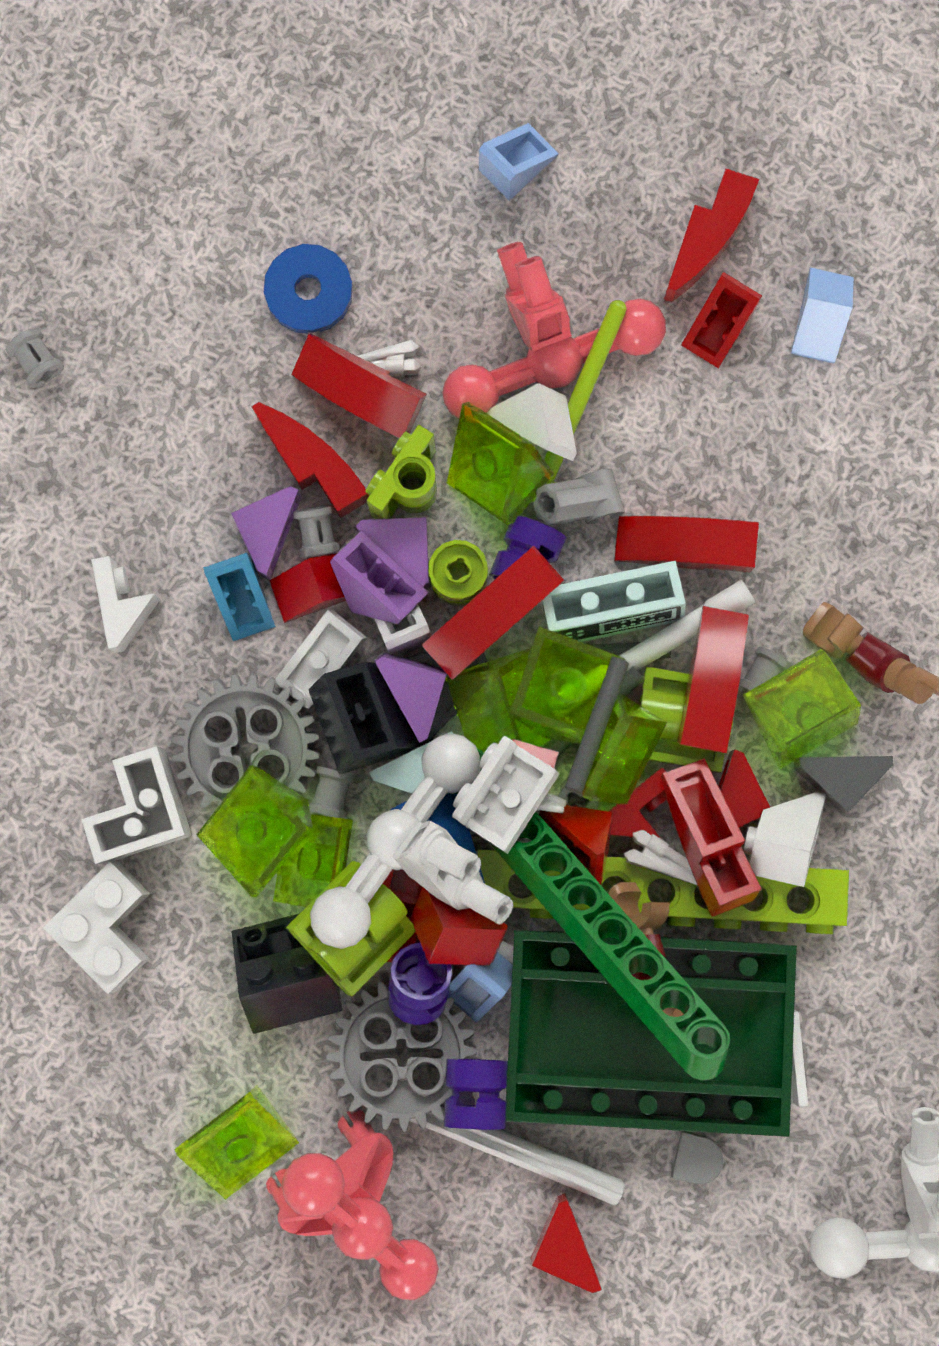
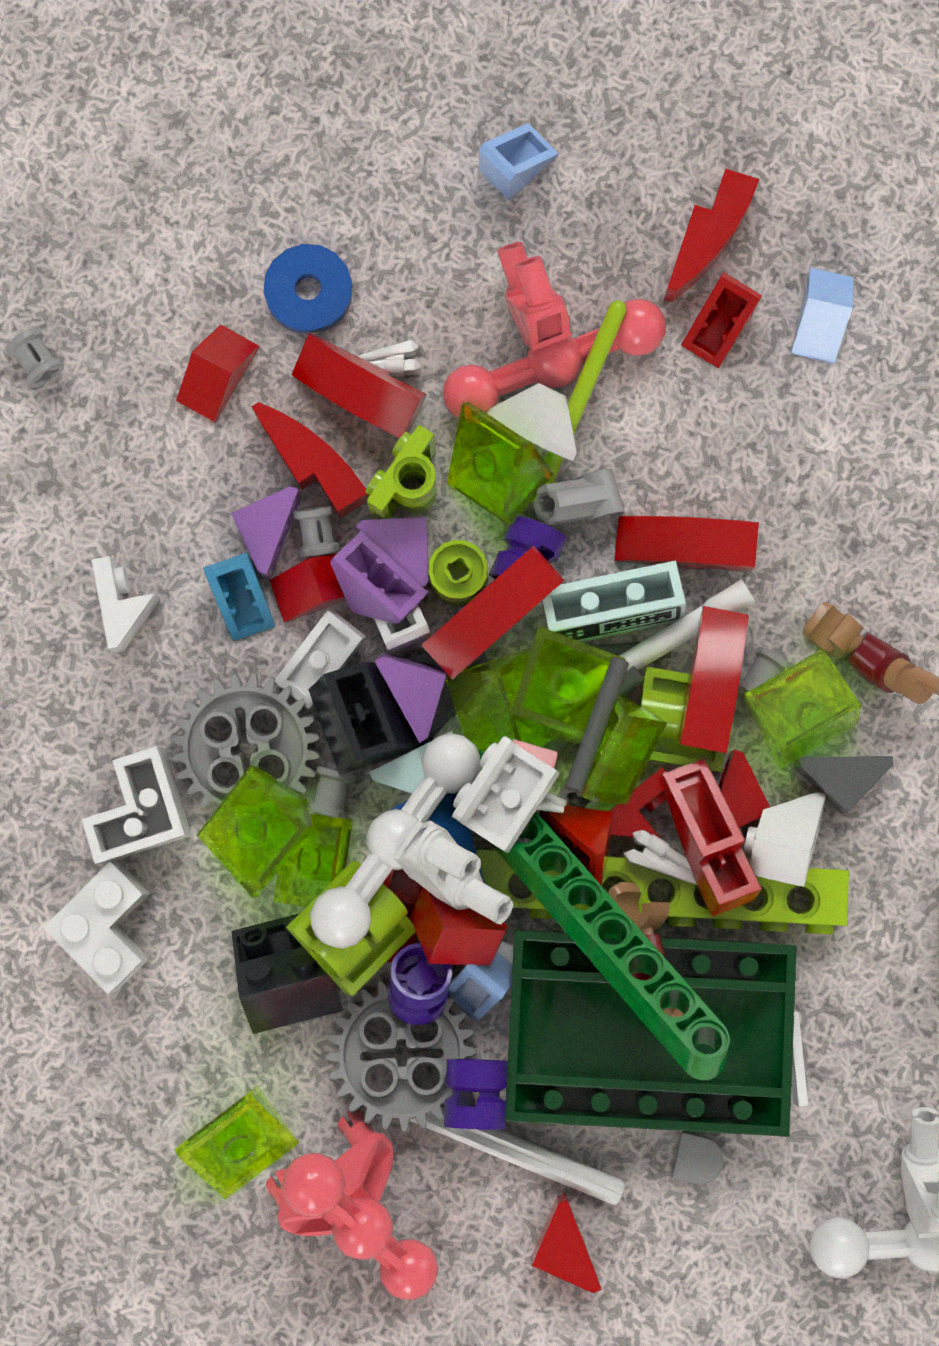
none -> red slope [176,324,260,423]

